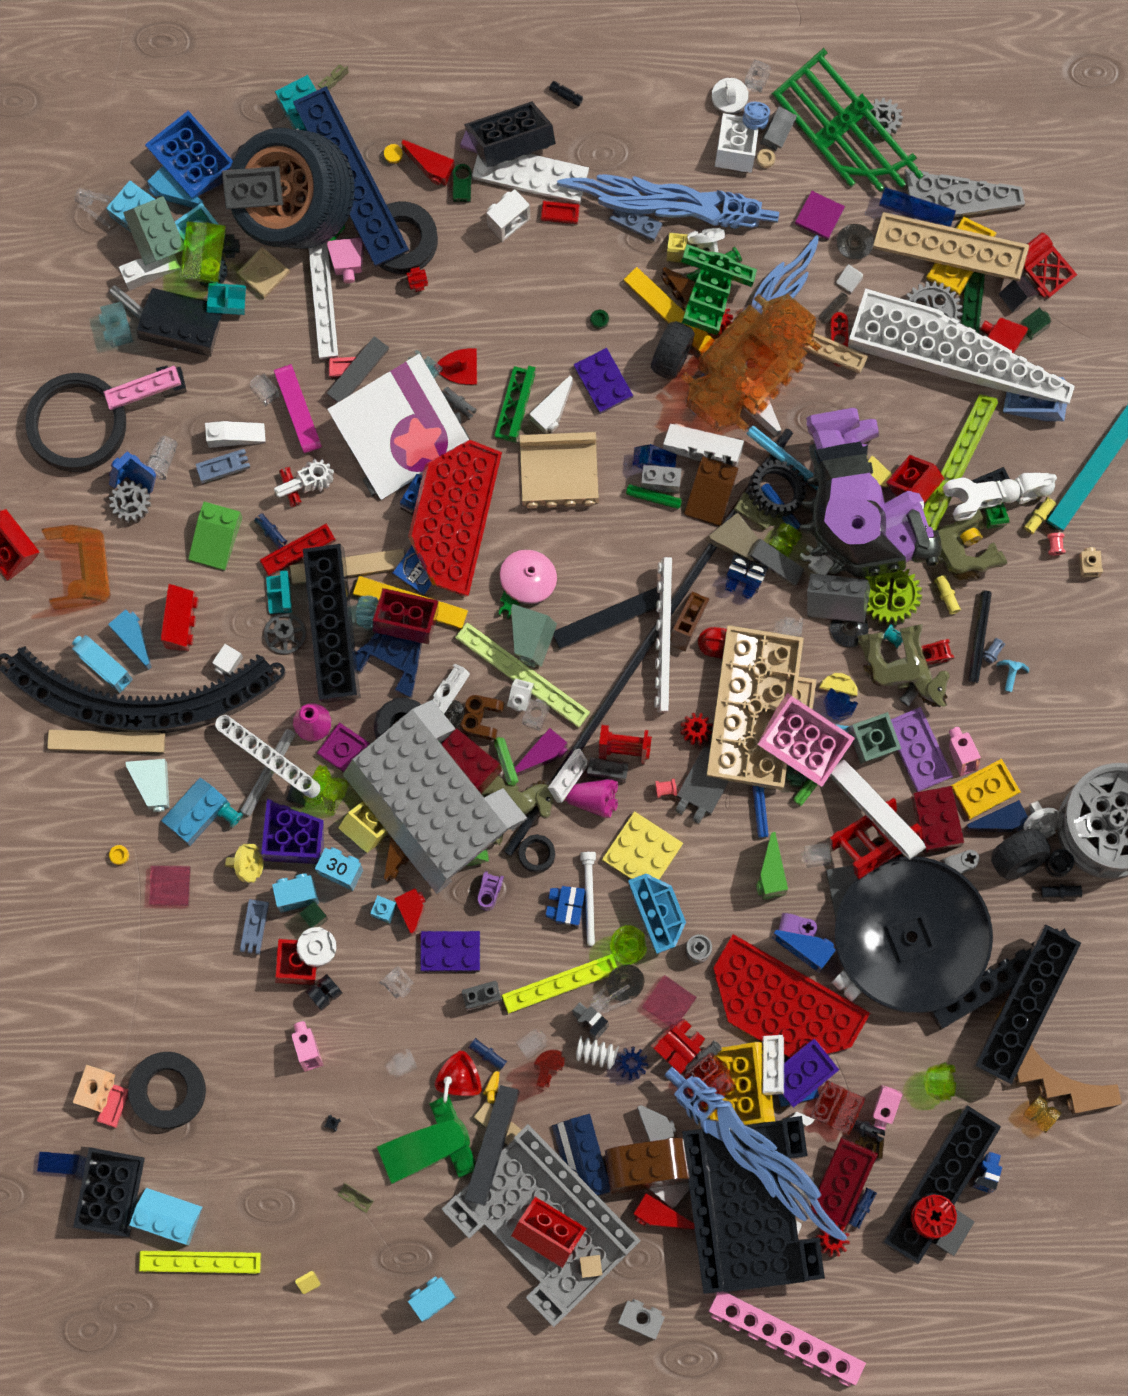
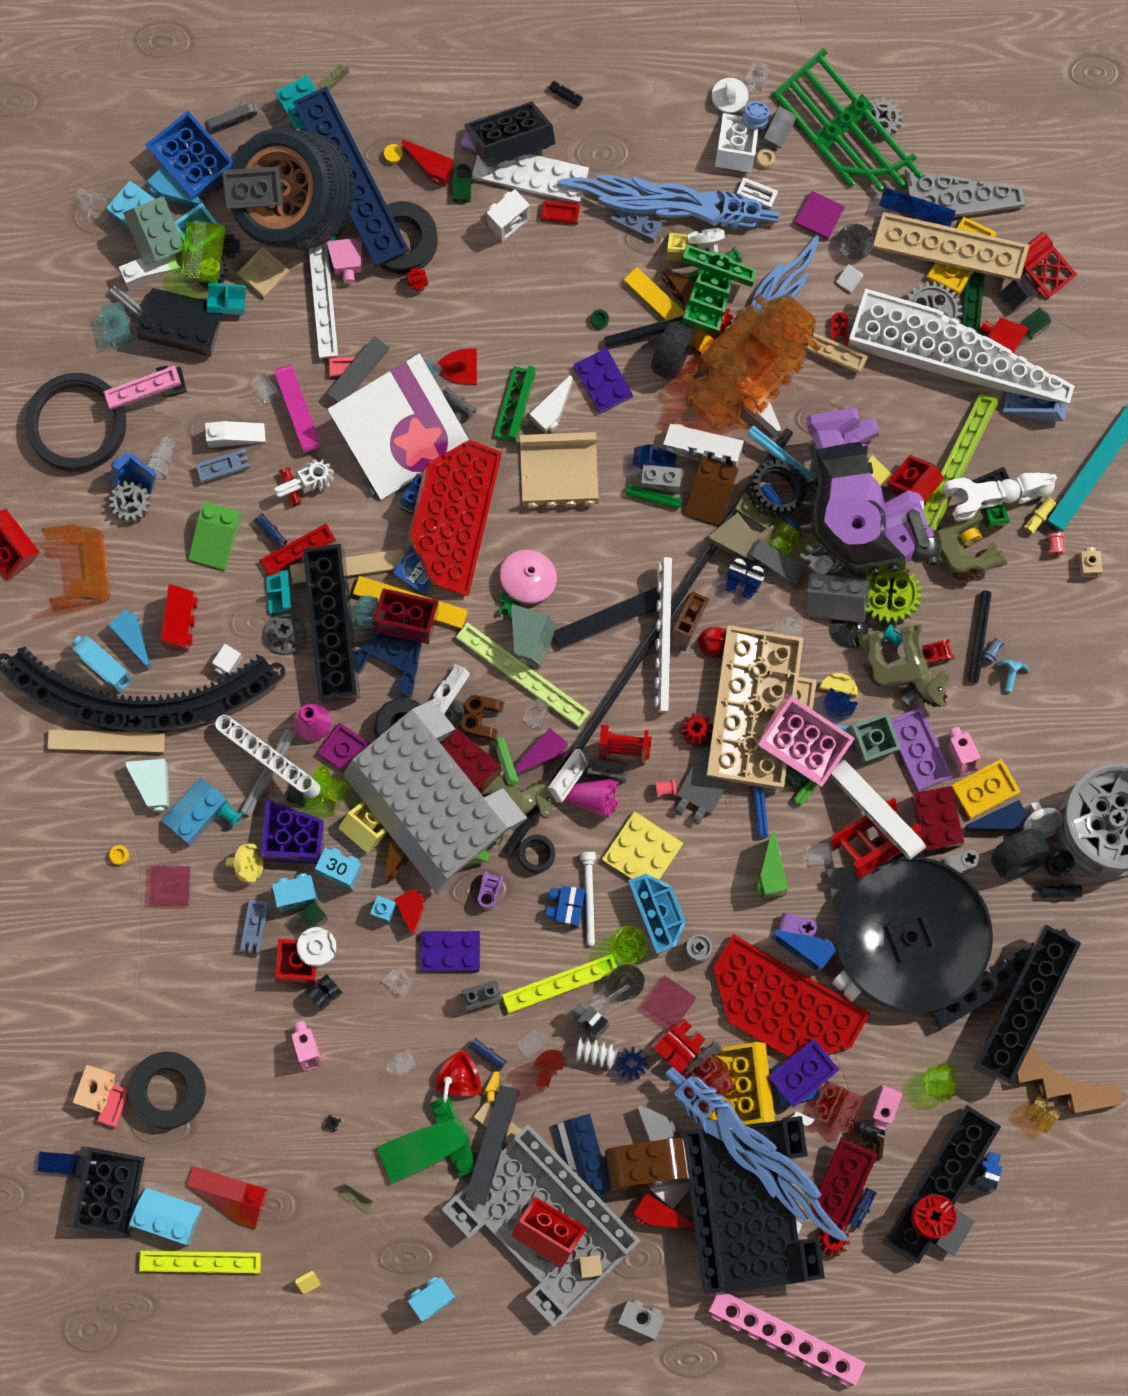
white brick [507,678,534,711] -> none
white tile [763,1035,784,1095] -> none
clear smoke axle [818,292,849,324] -> none
light yellow pin [934,575,961,615] -> none
none -> red wedge [187,1166,269,1229]
none -> dark grey beam [204,103,257,134]
none -> black axle [604,316,689,347]
none -> white tile [737,178,778,210]

